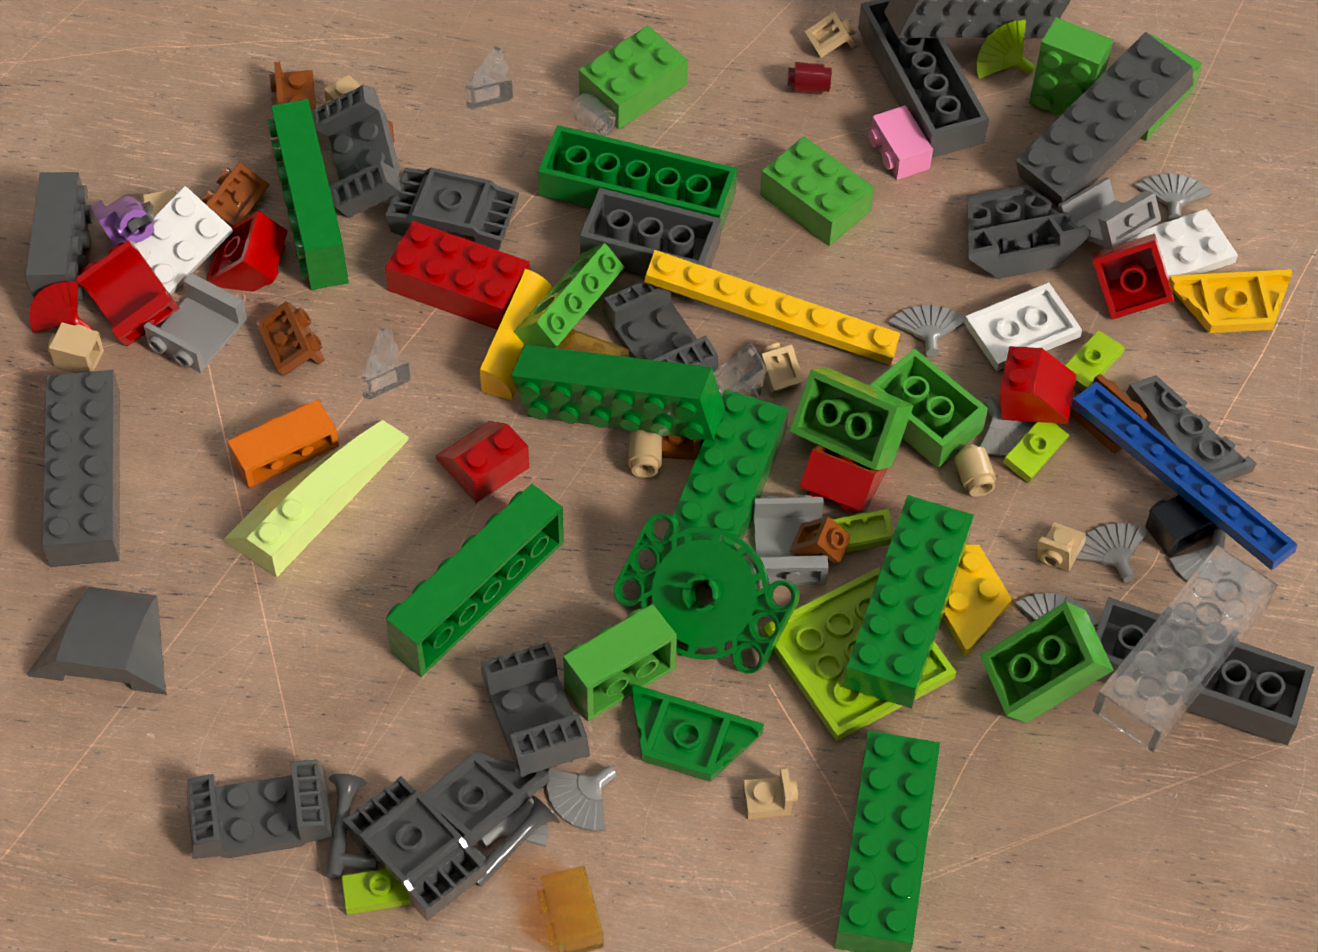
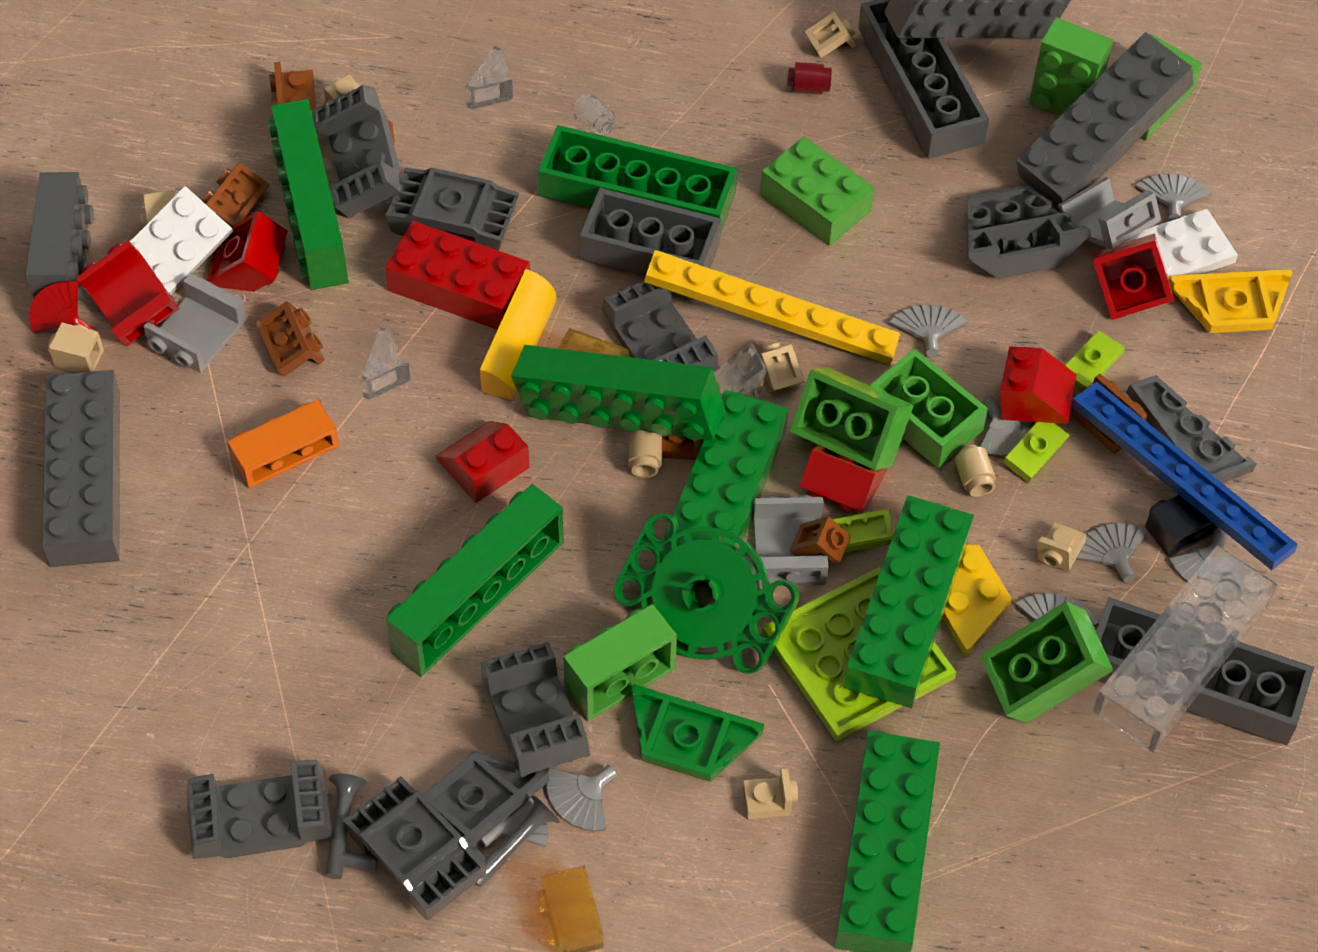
dark grey wedge [27,587,167,695] -> none
medium lavender plate [91,196,154,245] -> none
yellowish green wedge [224,420,409,577] -> none
lime plate [342,869,412,915] -> none
bright green brick [514,243,624,348] -> none
bright green brick [579,25,688,129] -> none
bright pink brick [868,105,933,180] -> none
white plate [964,283,1082,371] -> none
lime hand [977,19,1035,79] -> none

